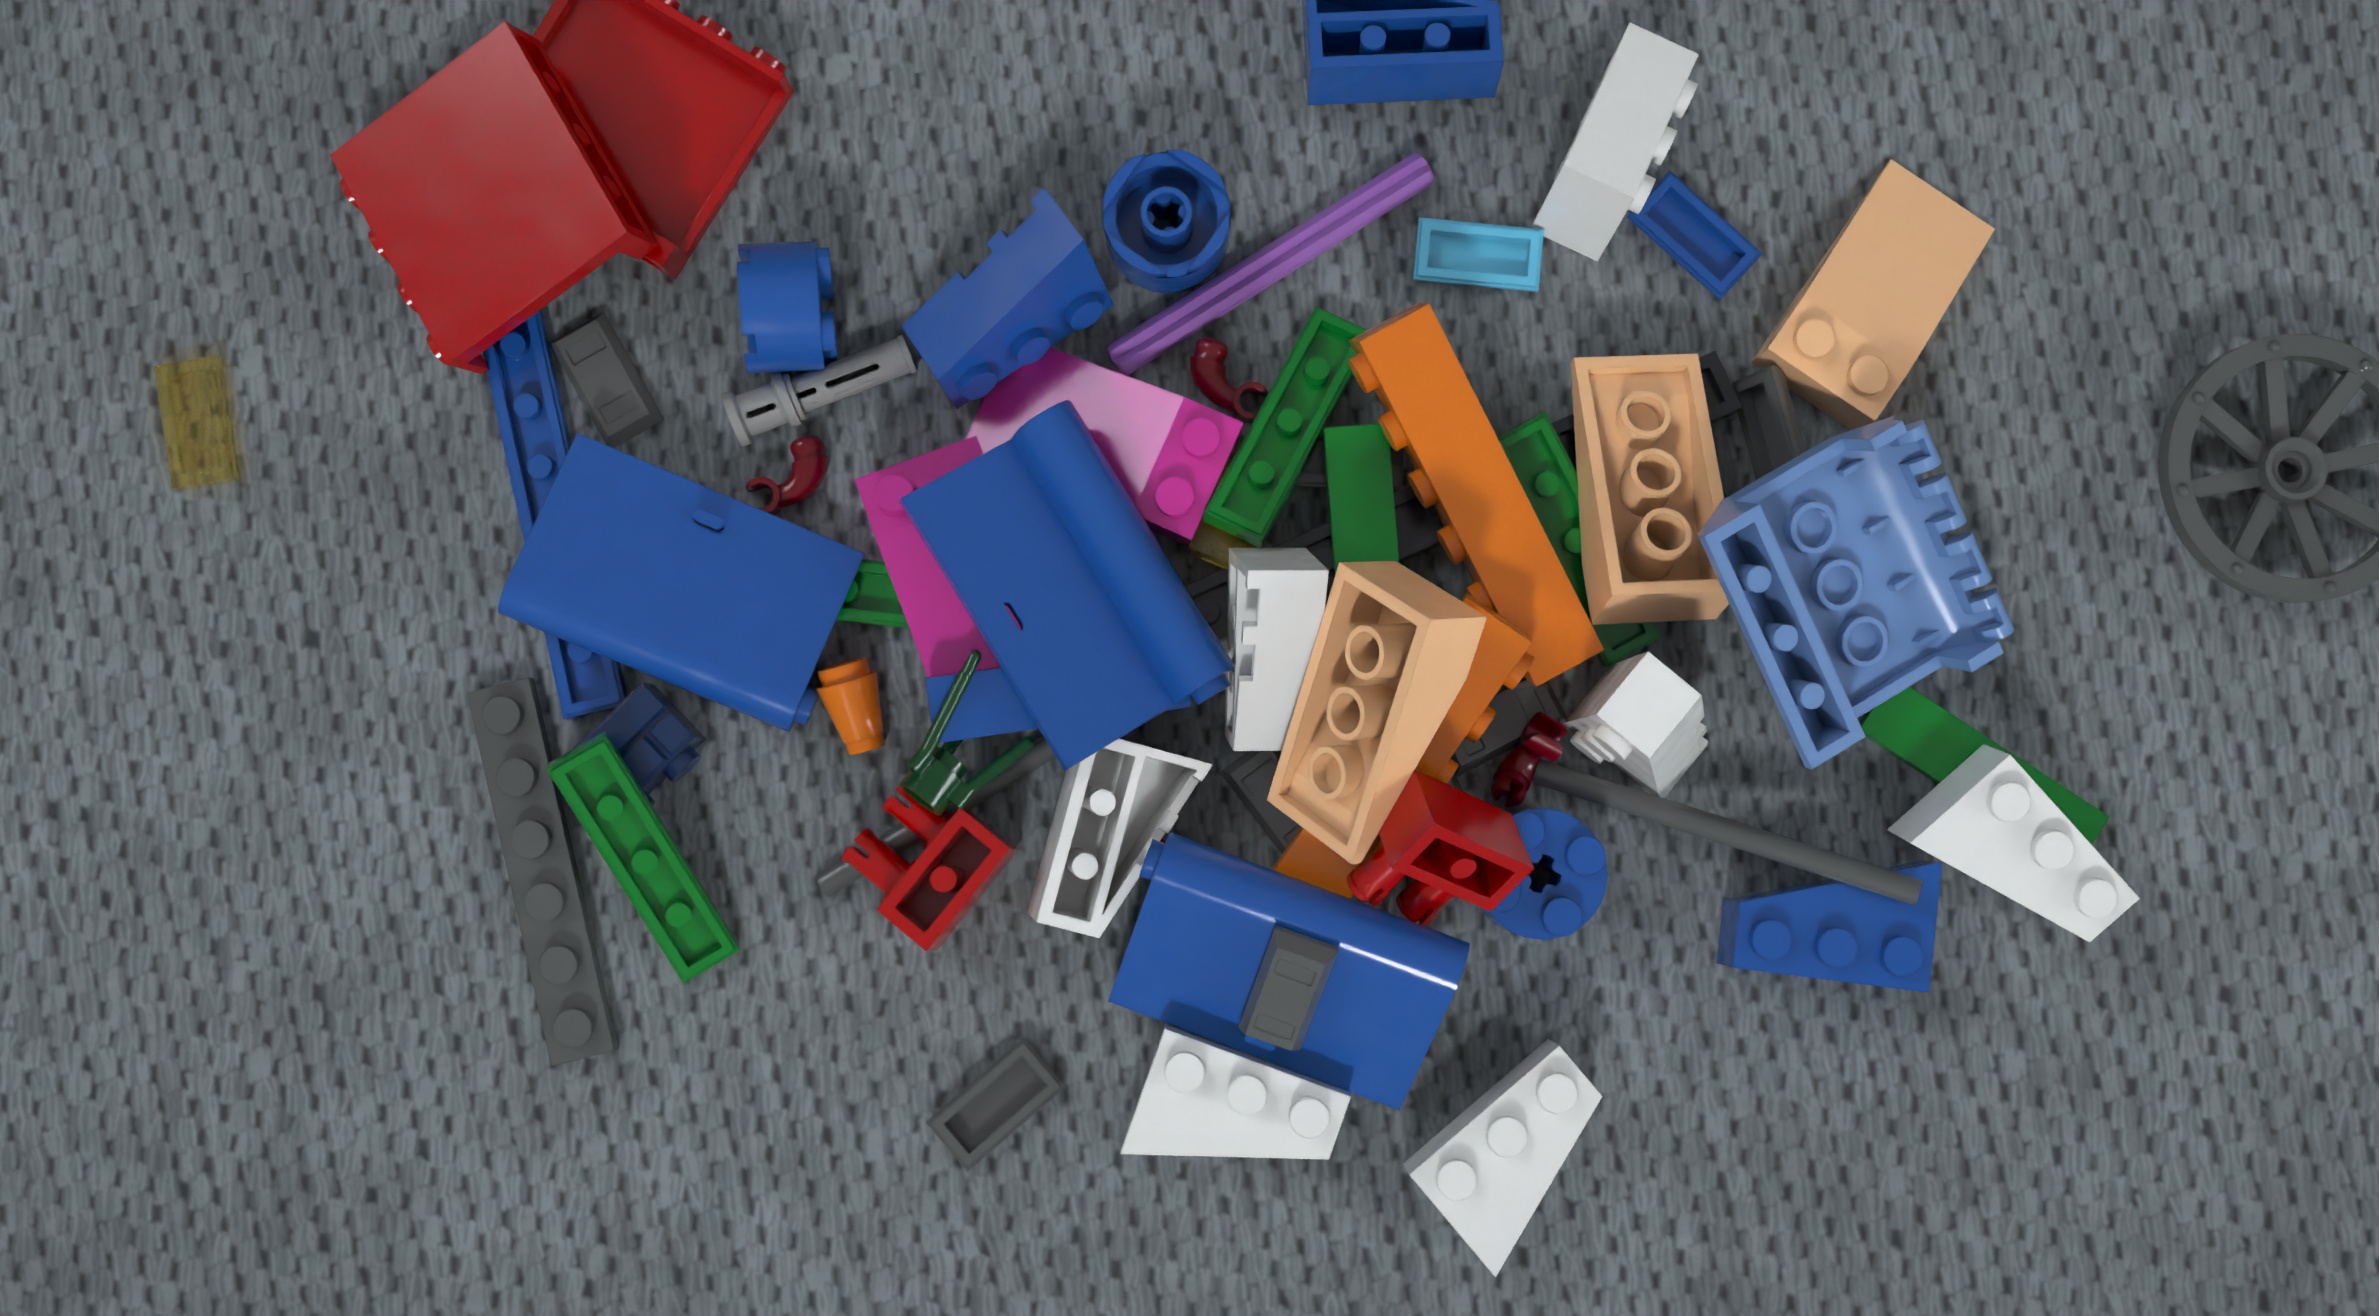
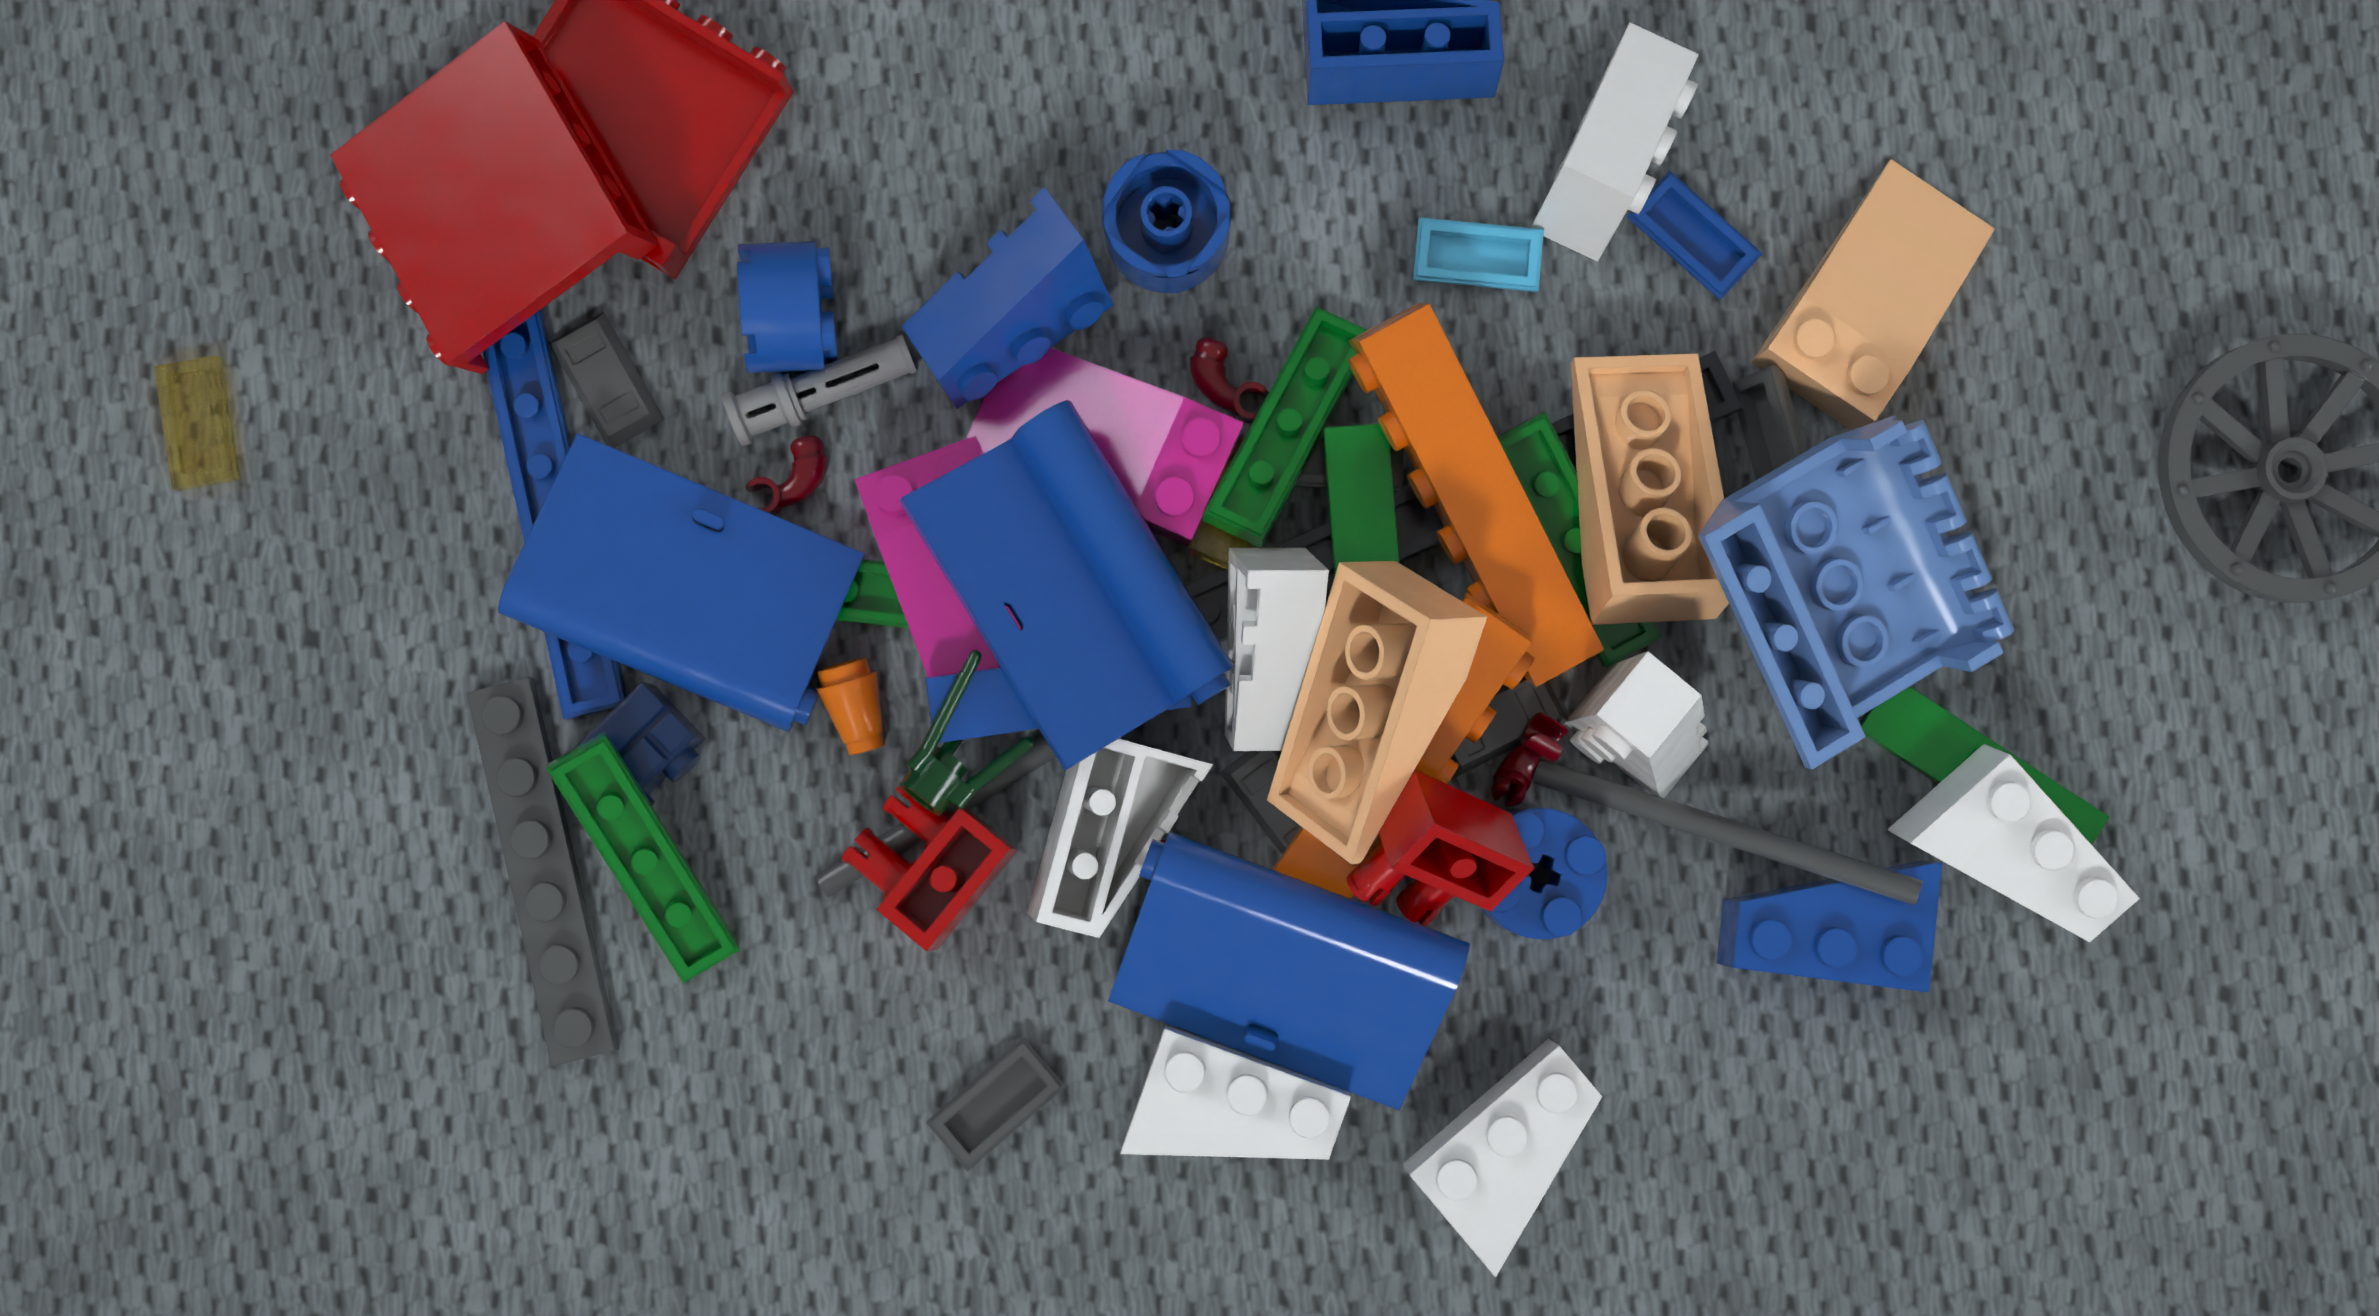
medium lavender axle [1106,153,1434,376] -> none
dark grey tile [1238,925,1339,1051] -> none

